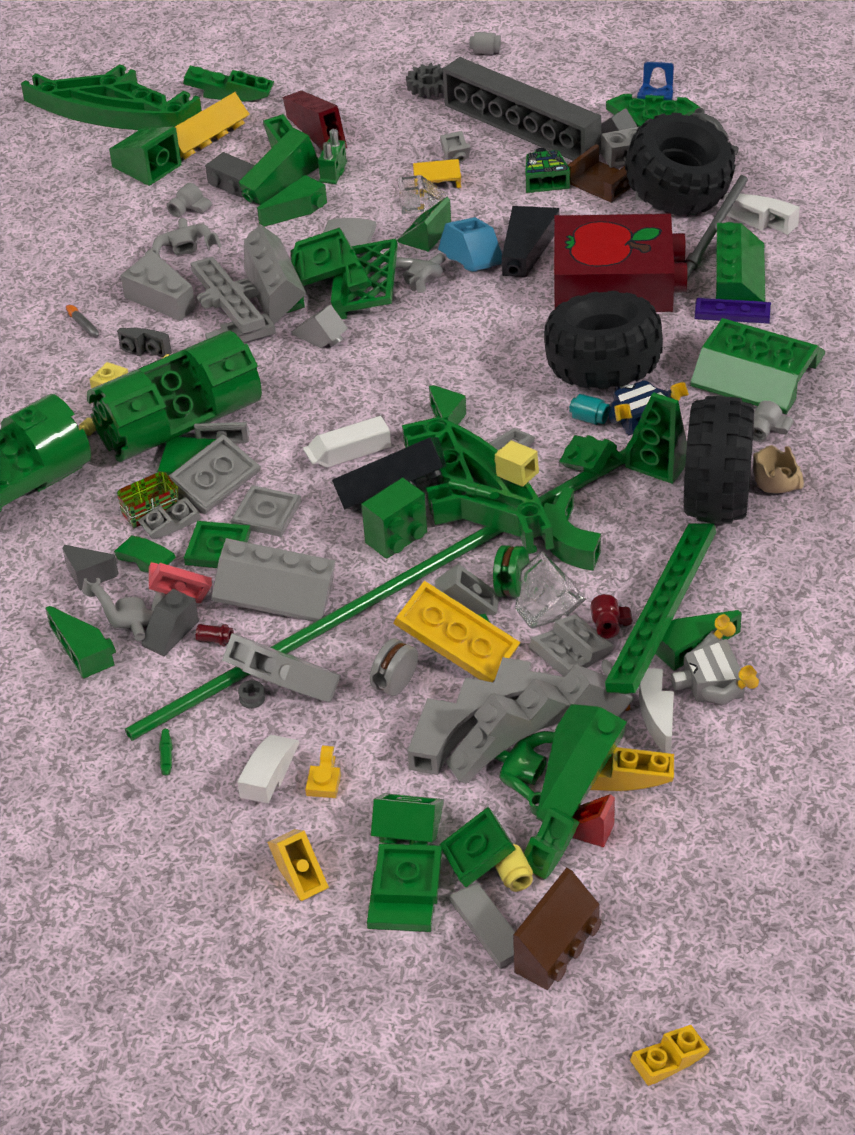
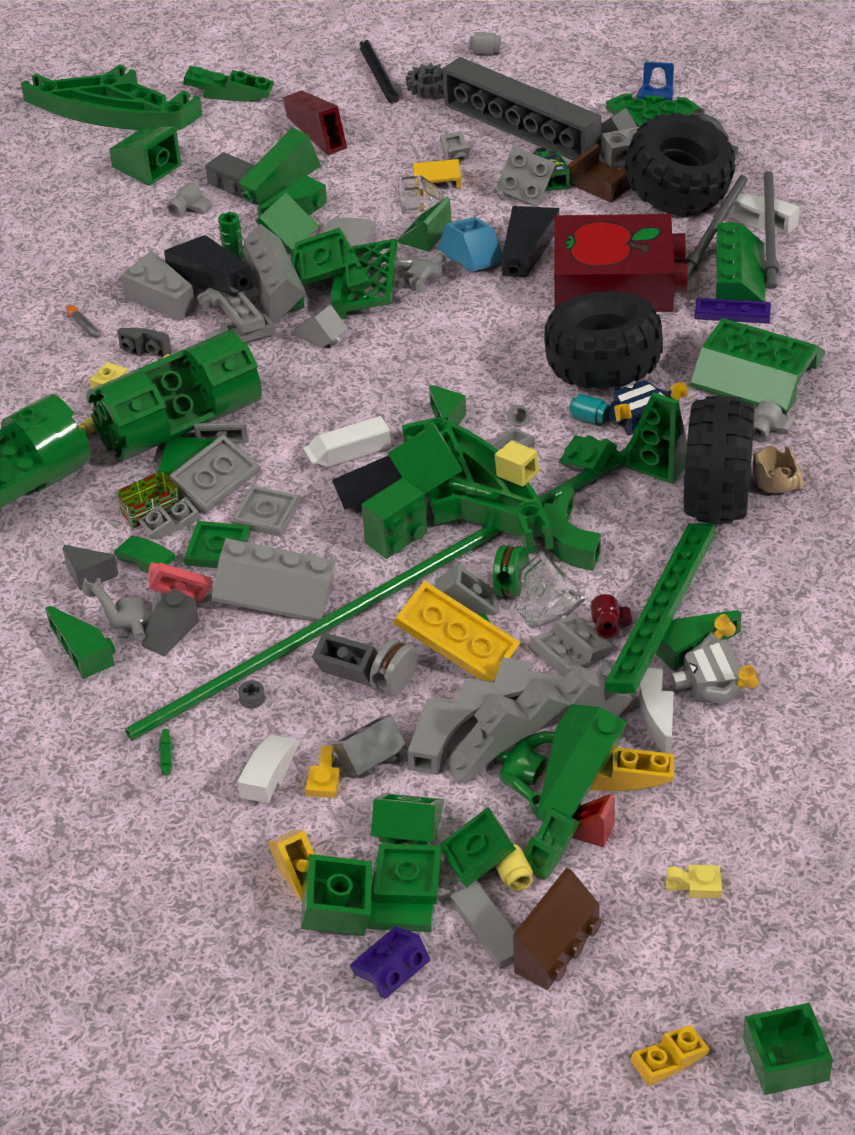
light grey piece [145,218,221,258] -> none
yellow slope [175,92,250,160] -> none
dark red pin [195,624,234,647] -> none
light grey slope [222,633,341,702] -> none
green slope [263,114,292,148] -> none
green piece [318,129,347,184] -> none
none -> black slope [164,235,253,296]
none -> green axle [218,212,244,260]
none -> green tile [256,193,319,254]
none -> green brick [301,854,372,936]
none -> dark grey brick [312,632,378,687]
none -> dark grey brick [331,715,407,778]
none -> dark purple bracket [350,926,430,999]
none -> black axle [359,40,399,103]
none -> green tile [388,424,463,494]
none -> light grey hinge [495,146,556,207]
none -> light grey hinge [507,404,529,426]
none -> light yellow plate [665,865,722,898]
none -> green container [743,1002,833,1095]
none -> dark grey bar [764,171,779,289]

